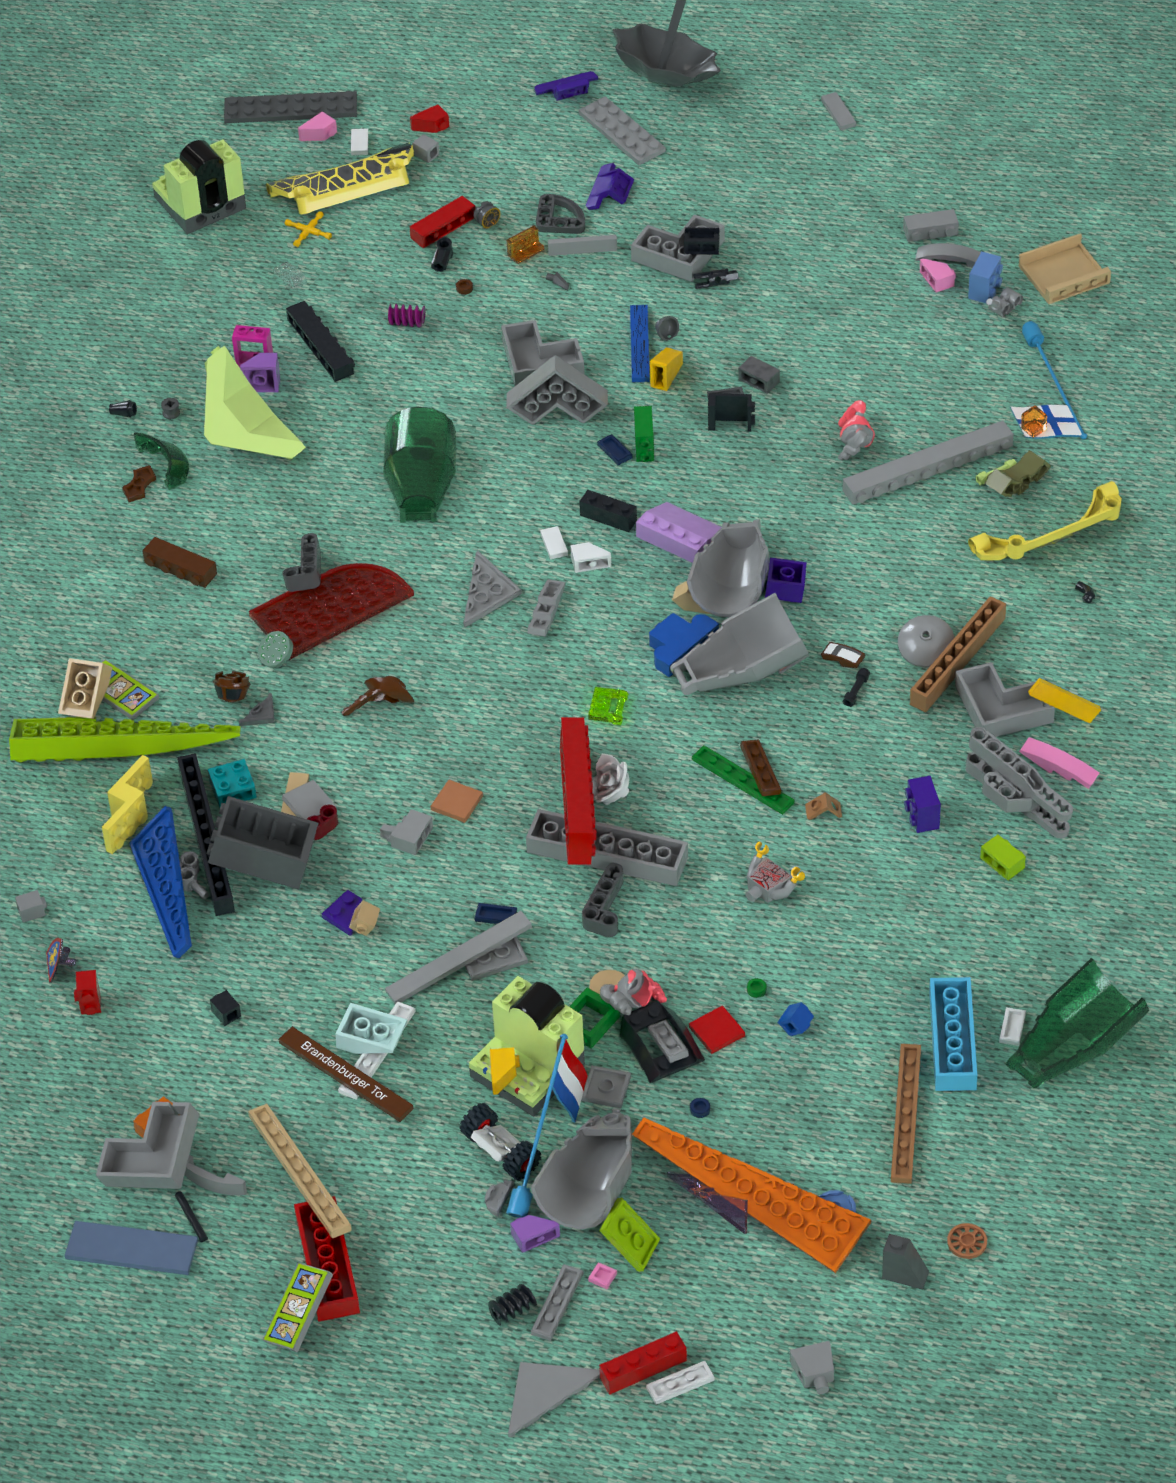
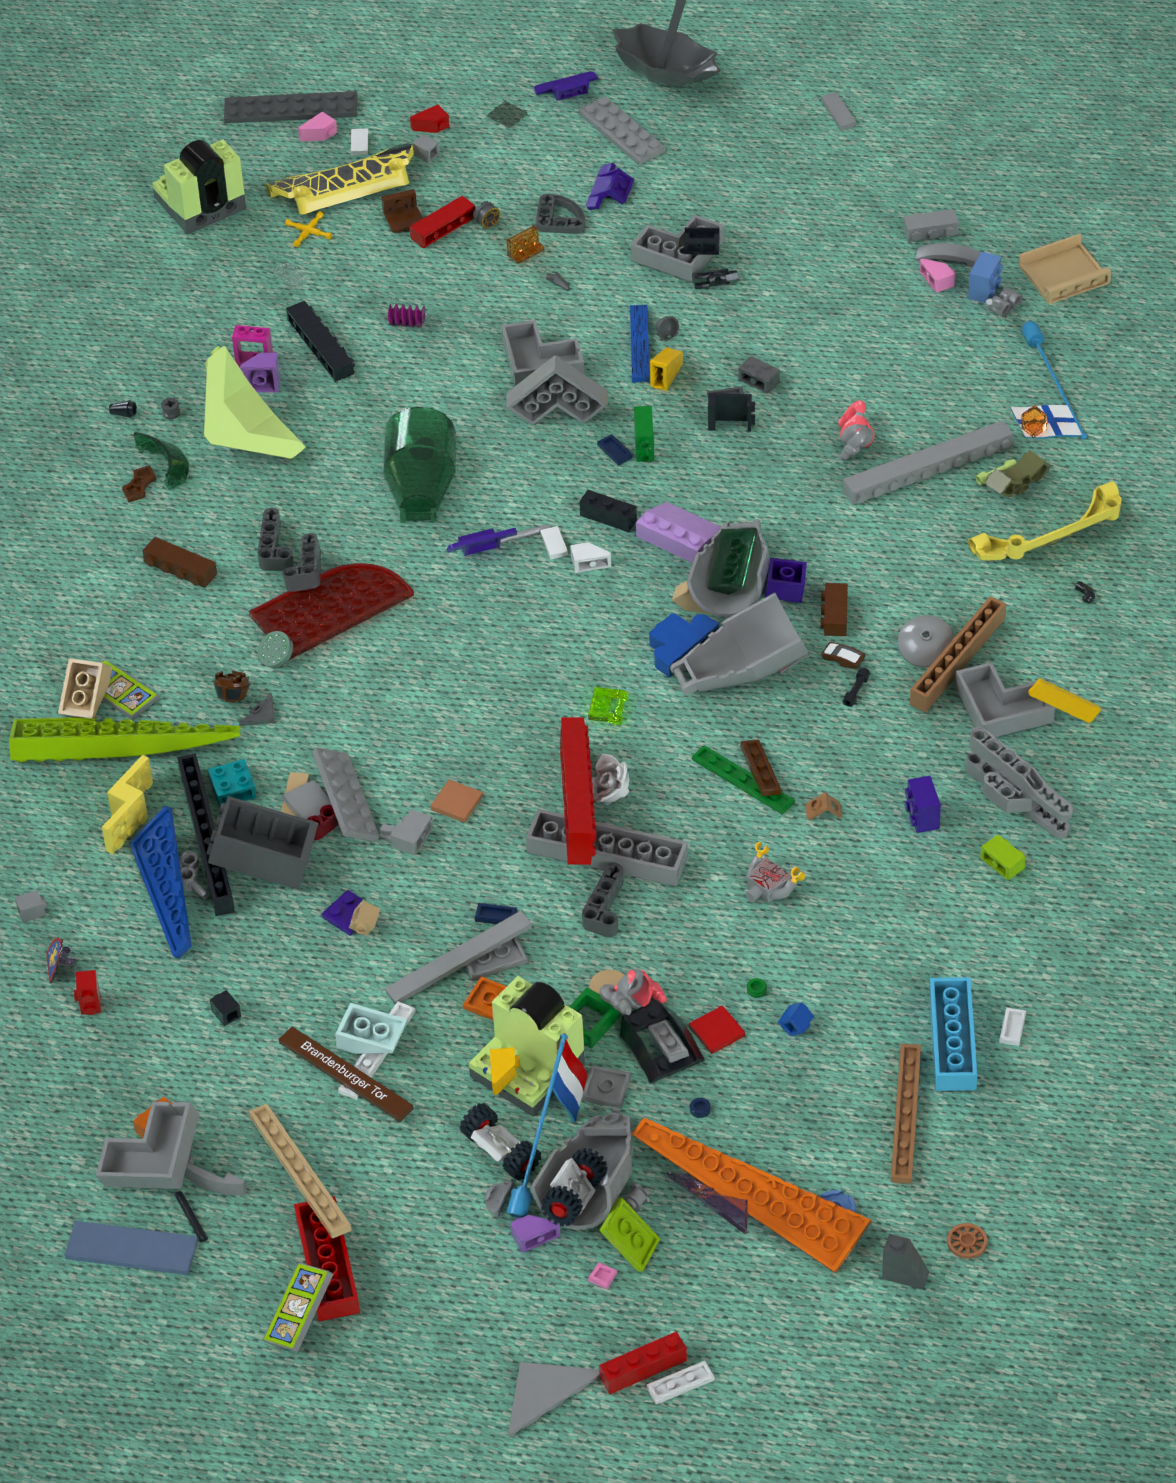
reddish brown hat [341,676,415,716] -> none
black piece [431,237,453,272] -> none
reddish brown tile [456,279,473,295] -> none
light grey tile [463,551,522,627] -> none
black piece [488,1284,537,1326] -> none
light grey slope [527,579,566,637] -> none
light grey tile [531,1264,583,1341] -> none
light grey tile [548,235,617,256] -> none
light grey torso [790,1341,834,1394] -> none
clear green windscreen [1006,958,1149,1089] -> none
bright pink slope [1019,737,1100,789] -> none
none -> dark grey beam [257,507,294,571]
none -> light grey plate [312,747,380,842]
none -> reddish brown bracket [381,189,423,233]
none -> dark purple plate [446,528,517,556]
none -> orange tile [462,976,507,1020]
none -> clear smoke piece [487,101,527,128]
none -> light grey bar [500,524,551,544]
none -> plate [541,1148,607,1227]
none -> light grey brick [623,1182,650,1211]
none -> clear green slope [708,528,758,595]
none -> reddish brown brick [820,583,848,636]

